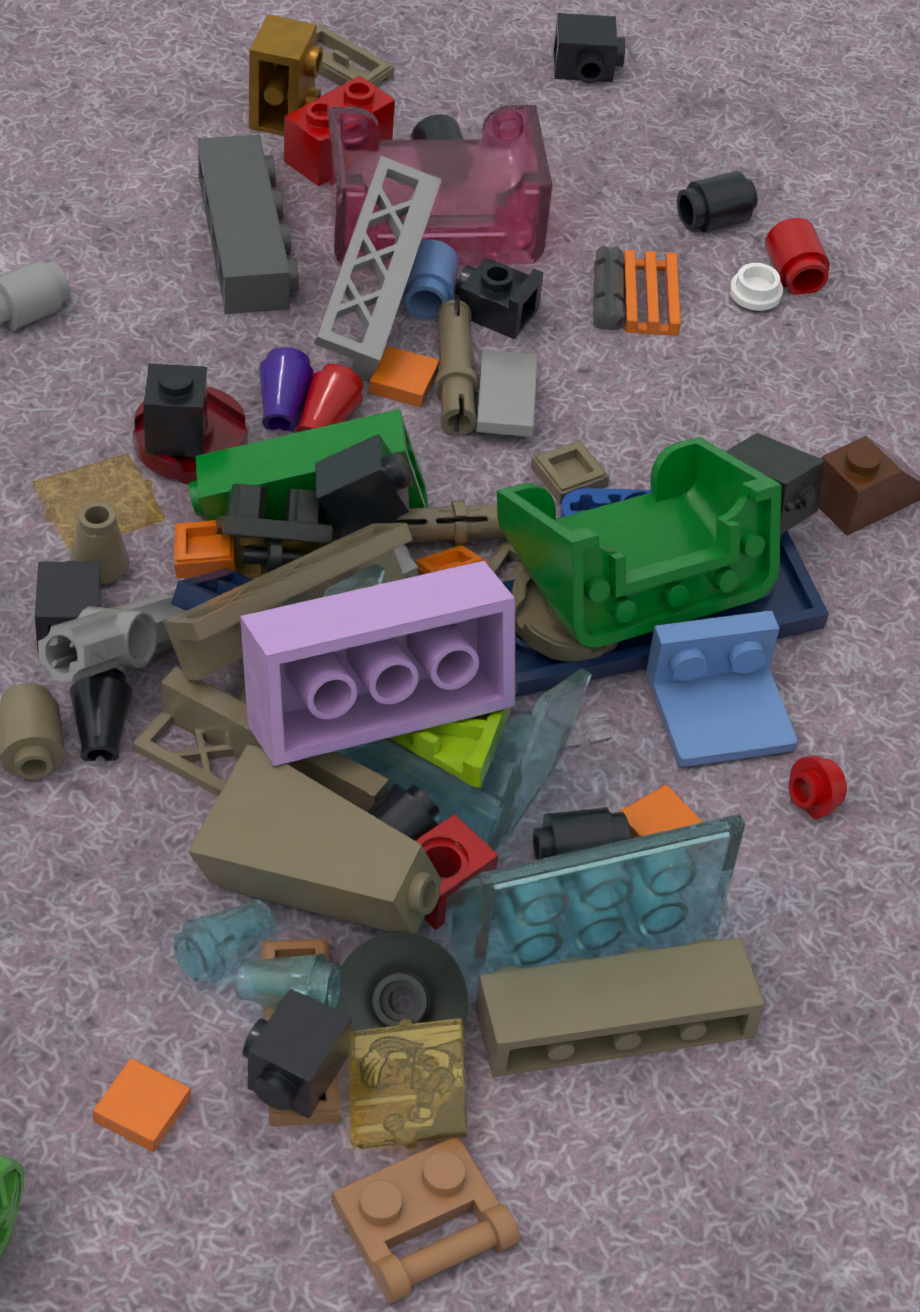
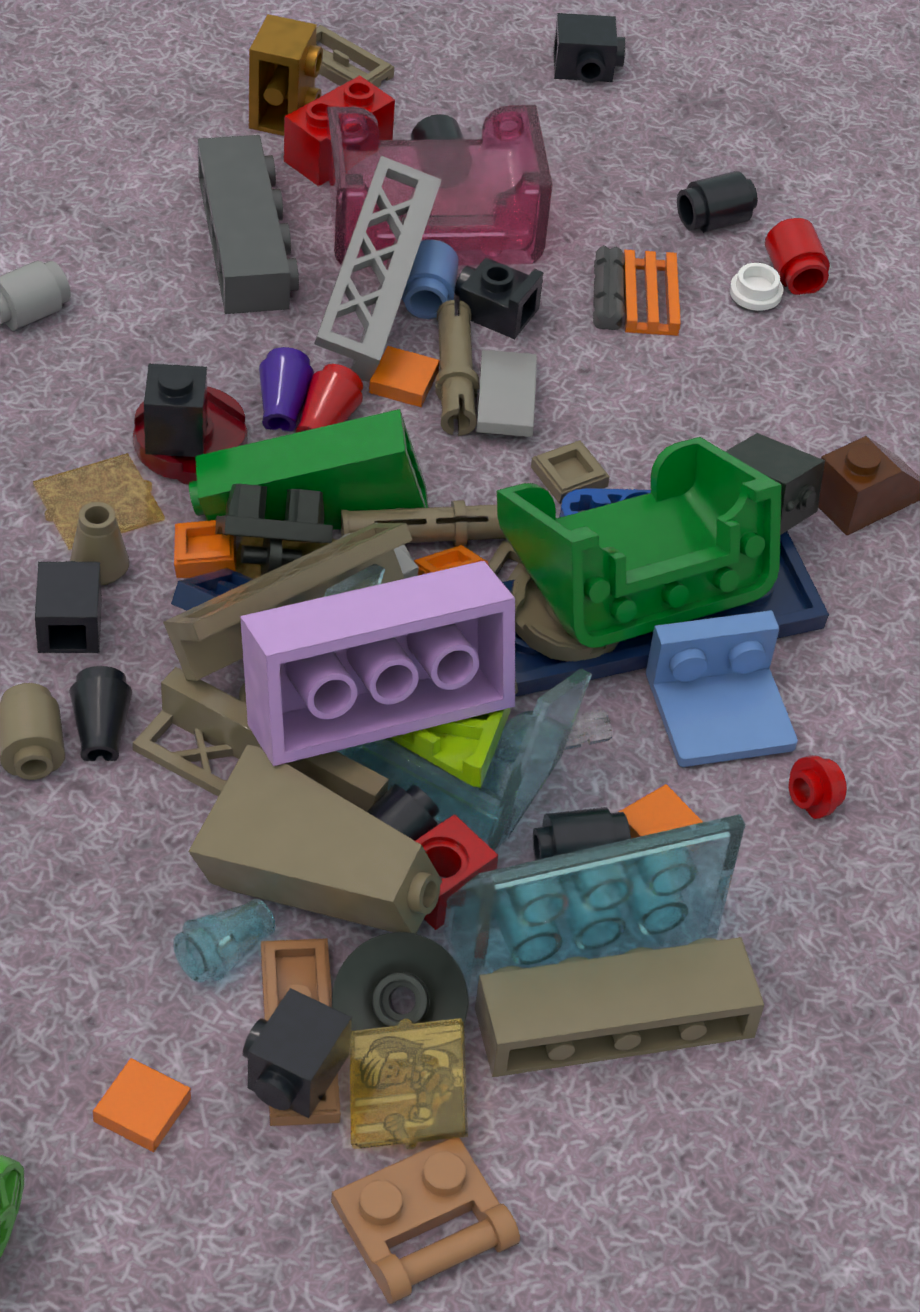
light grey piece [38,594,185,682] -> none
clear light blue cone [236,954,342,1010] -> none
black brick [315,434,413,537] -> none

